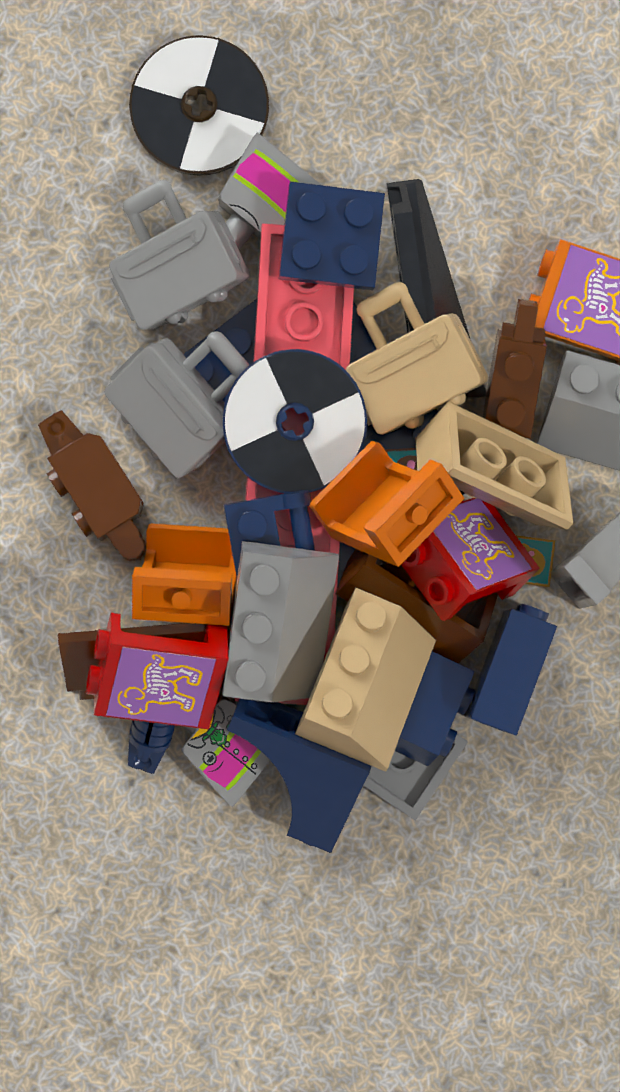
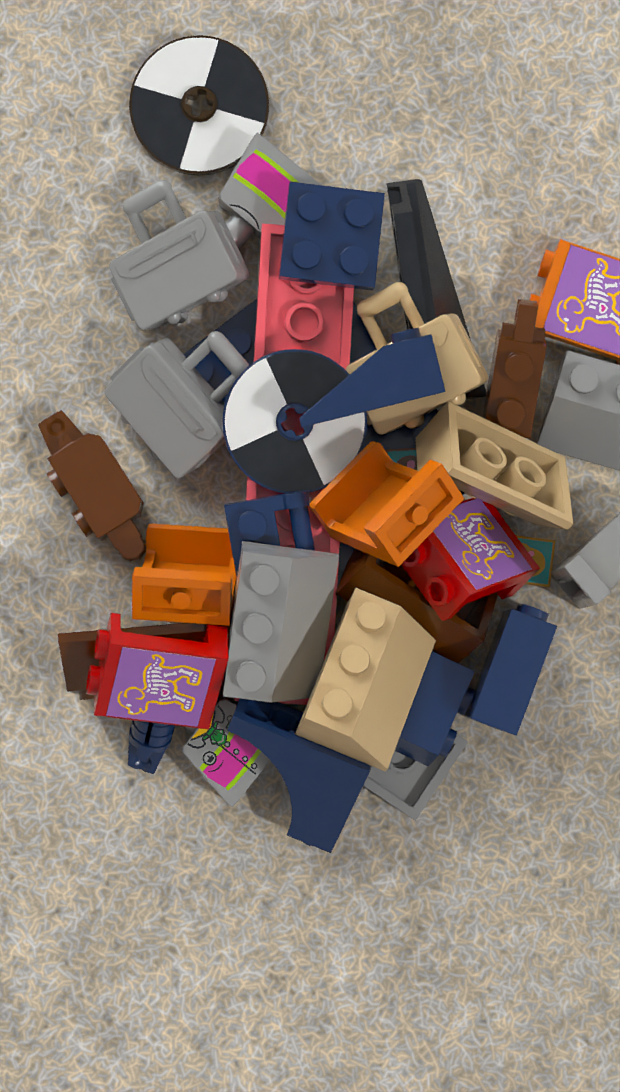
none -> dark blue slope [299,327,446,428]

